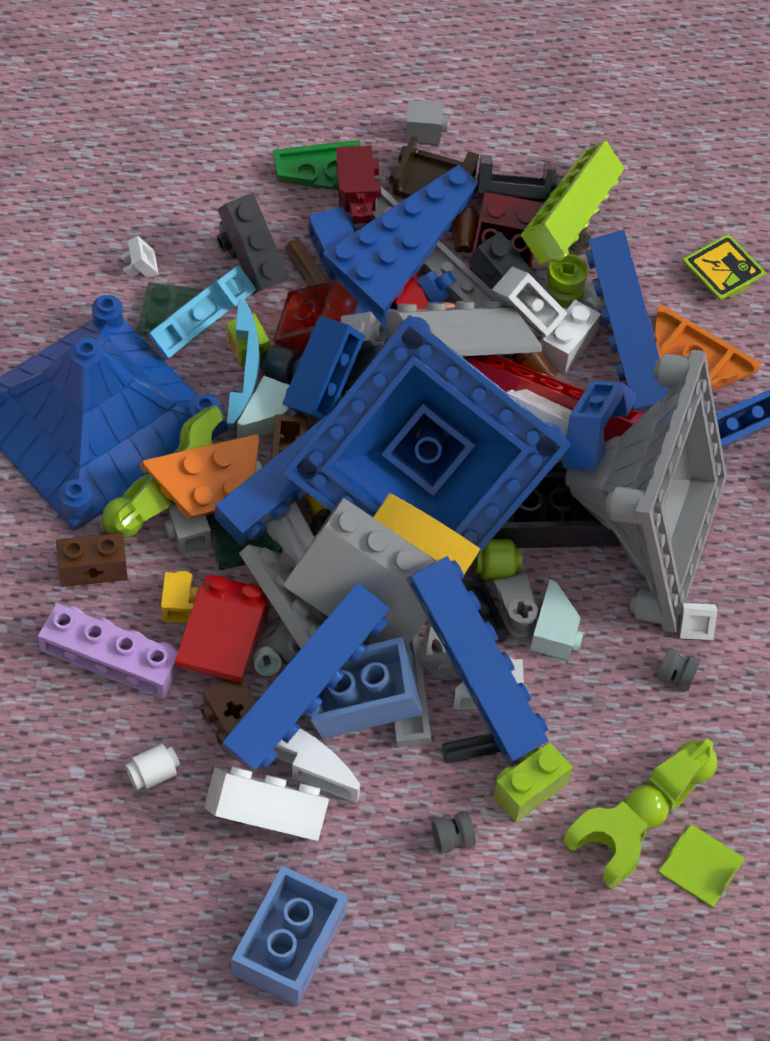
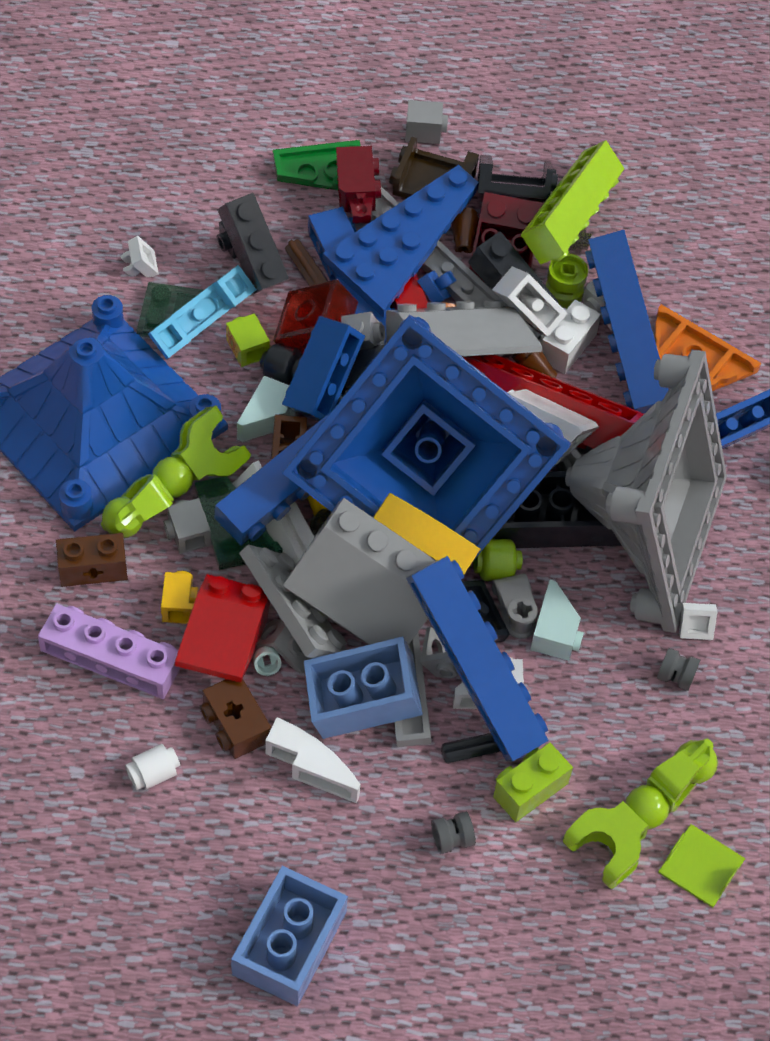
orange wing [139,434,259,520] -> none
white wedge [204,766,329,841] -> none
blue brick [221,582,390,774] -> none
medium azure slope [227,299,260,430] -> none
blue slope [563,380,637,471] -> none
piece [682,233,767,301] -> none

